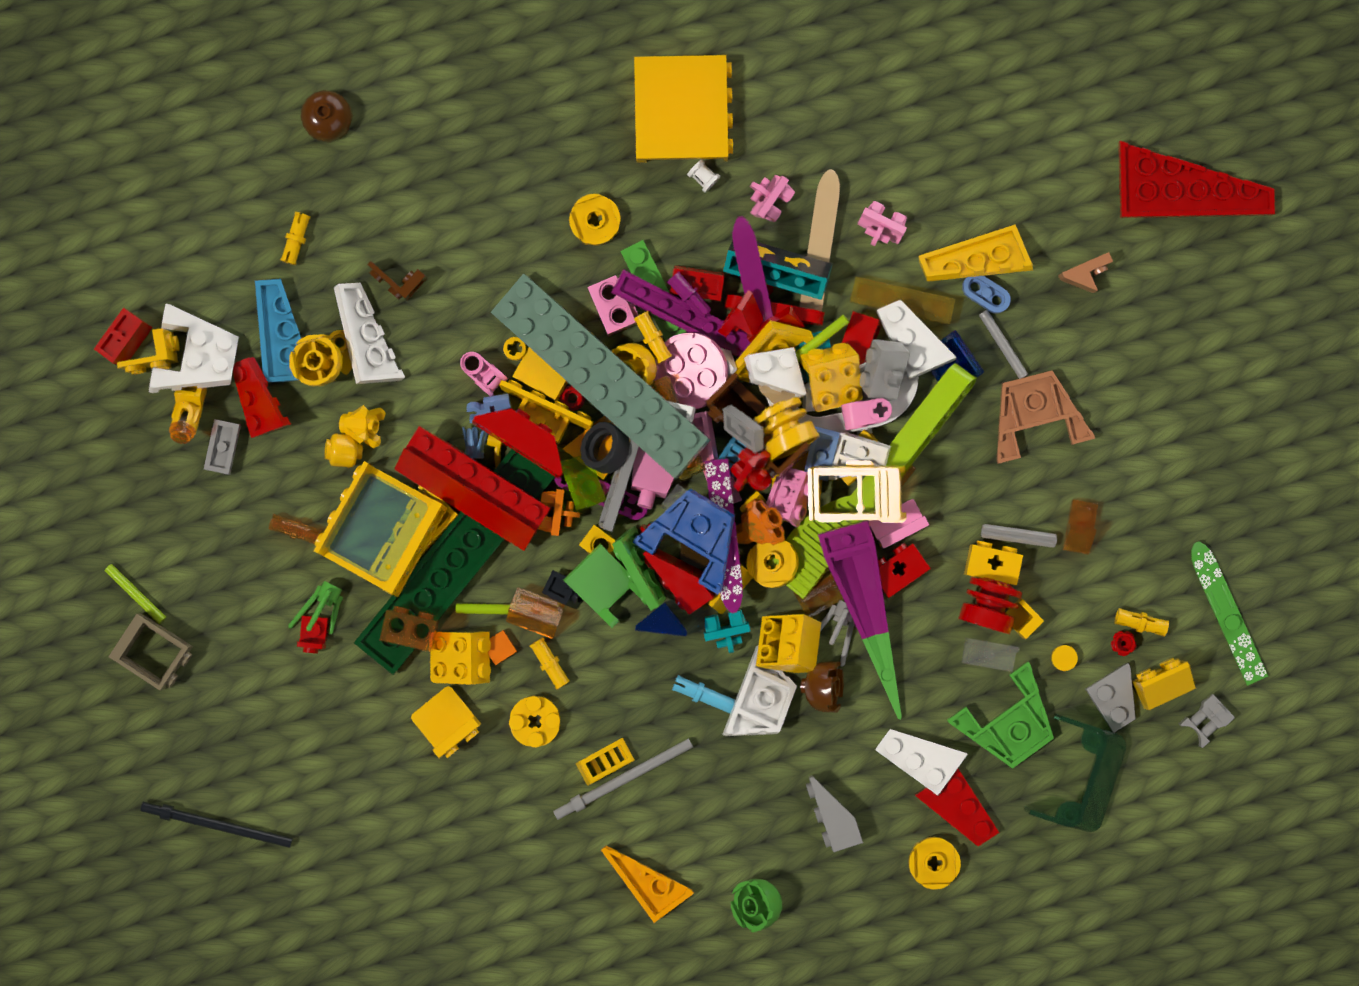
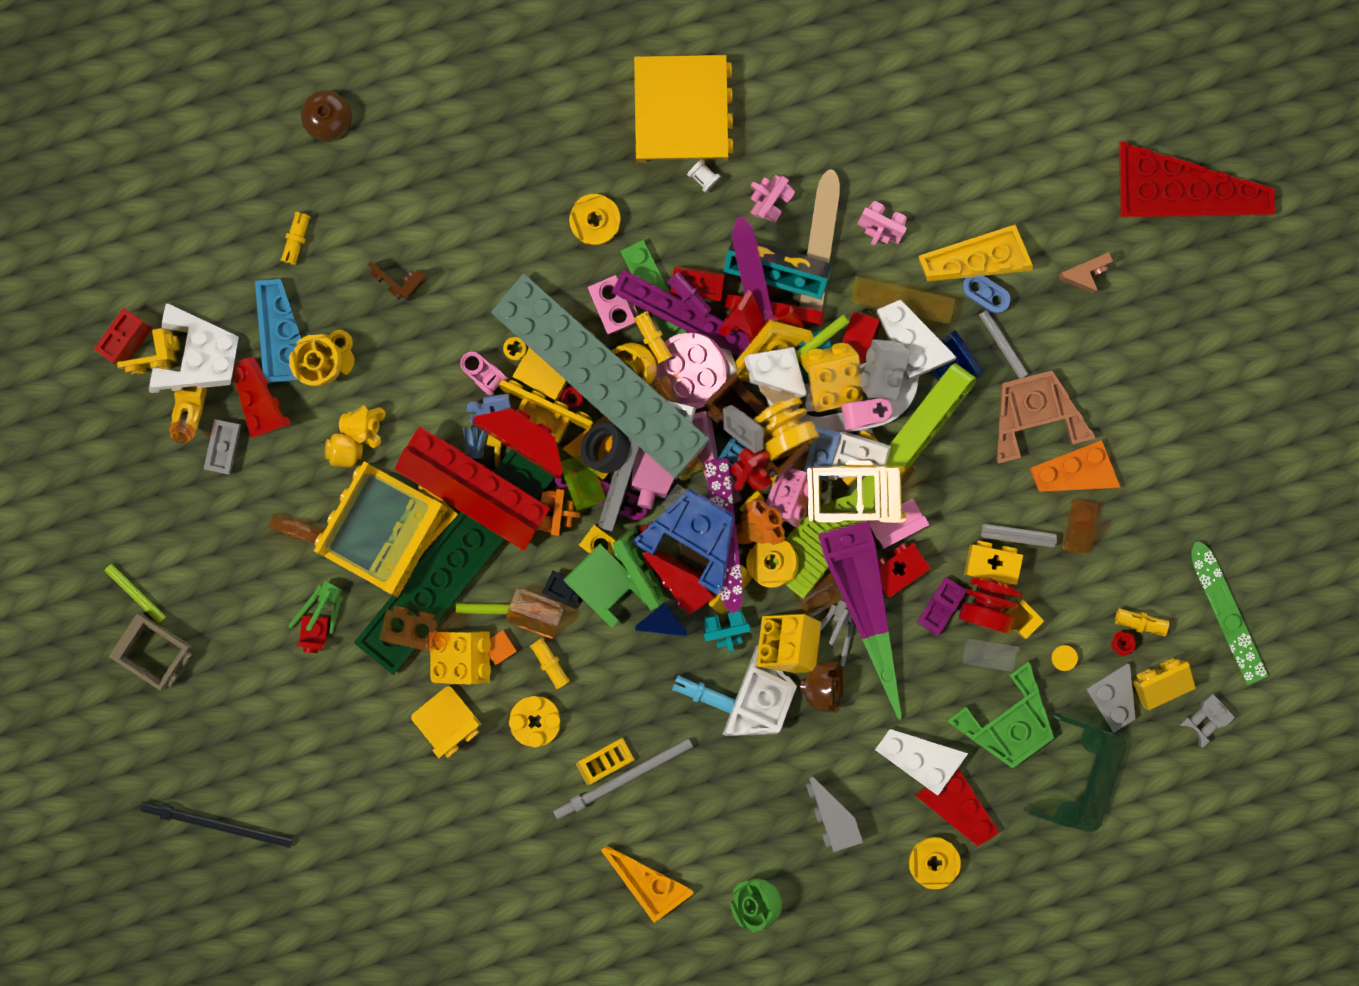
white wing [334,283,405,384] -> none
none -> magenta slope [916,577,967,636]
none -> orange wing [1029,440,1121,492]

